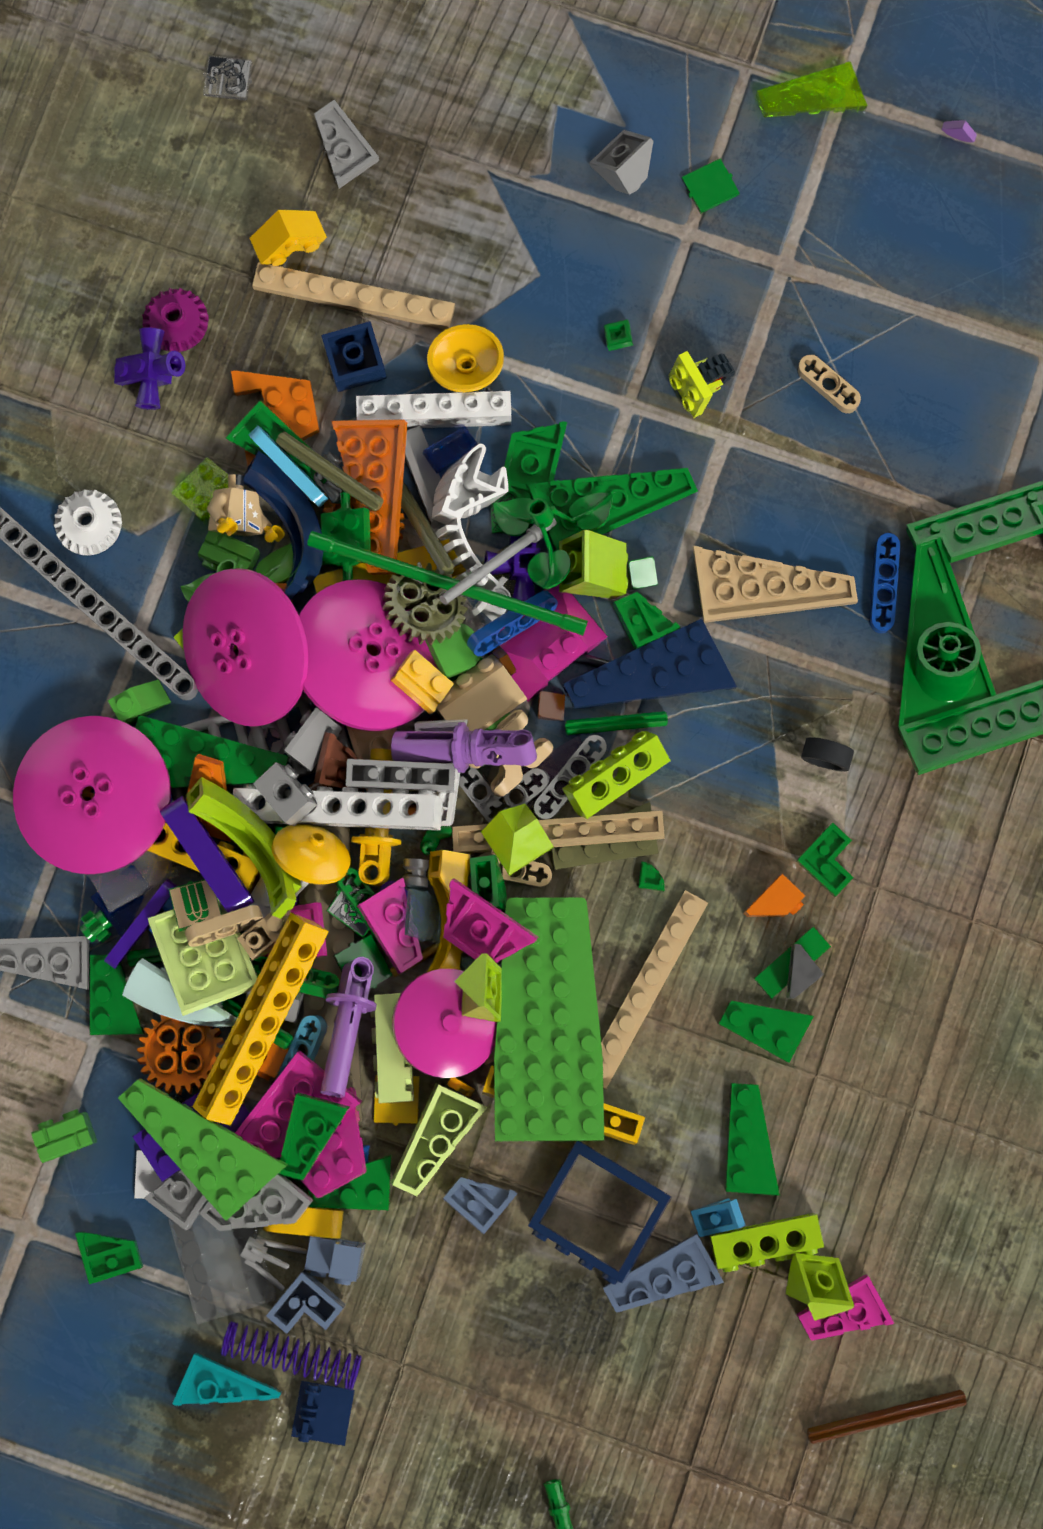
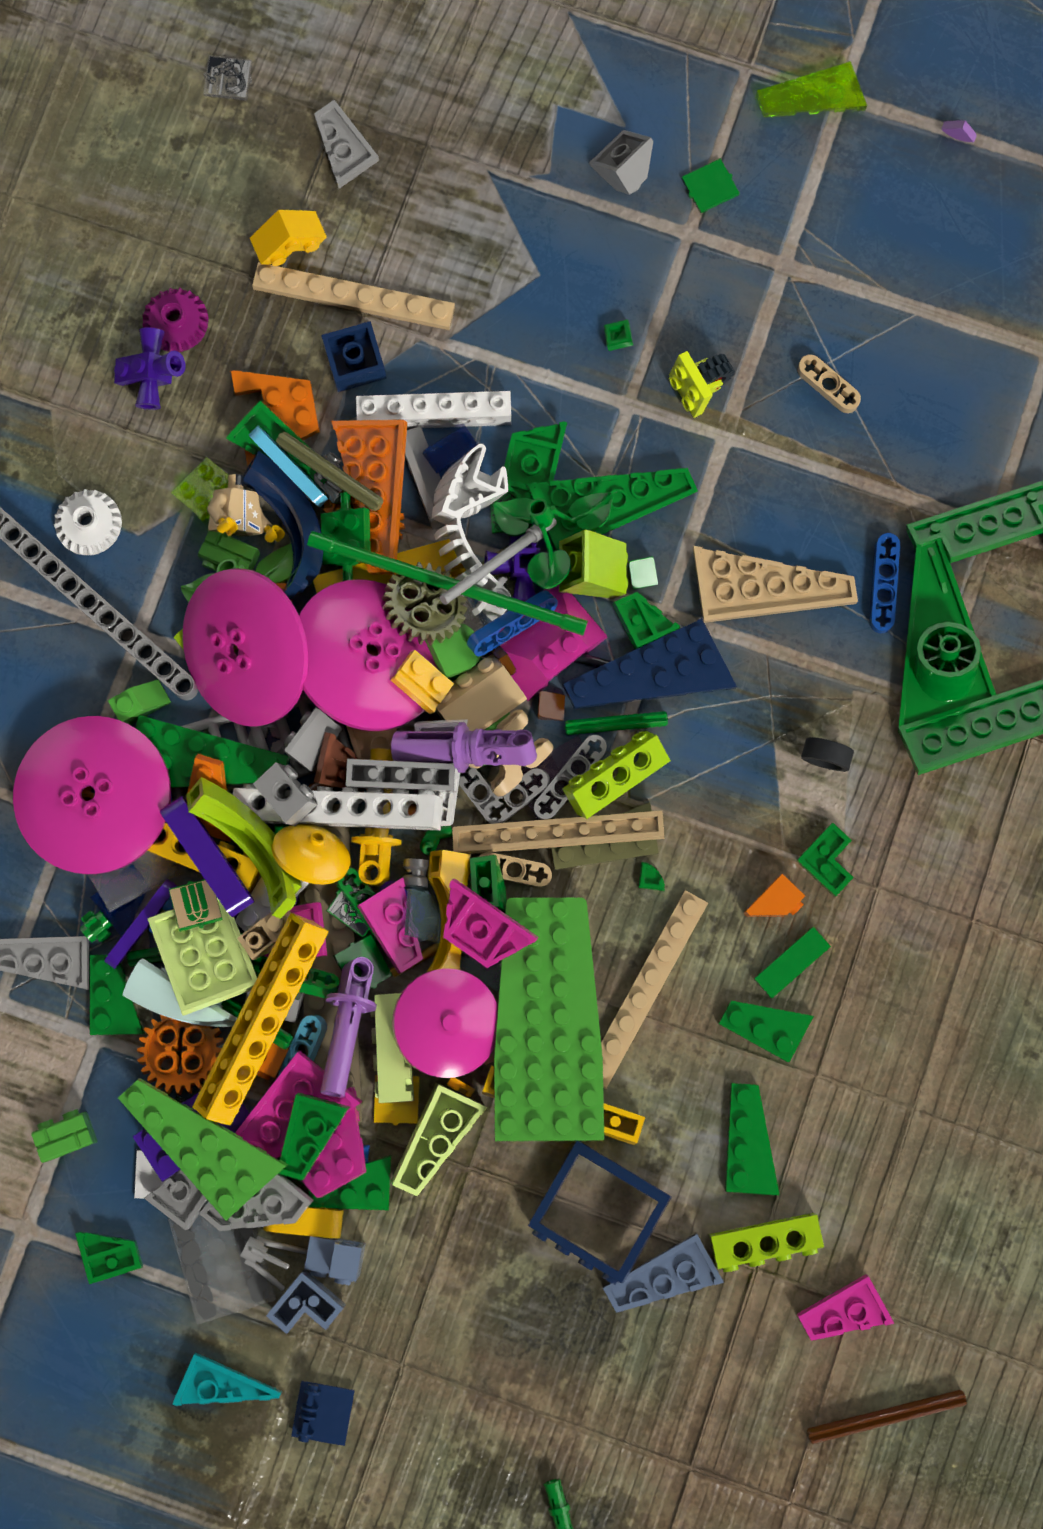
tan beam [185,905,263,947] -> none
dark purple piece [221,1321,362,1390] -> none
olive axle [401,484,454,576] -> none
yellow dish [427,324,504,392] -> none
sand blue wing [442,1177,517,1234] -> none
lime slope [454,953,502,1022] -> none
lime slope [481,804,554,876] -> none
dark azure slope [691,1198,745,1237] -> none
lime slope [785,1253,855,1321] -> none
flat silver slope [786,944,824,999] -> none

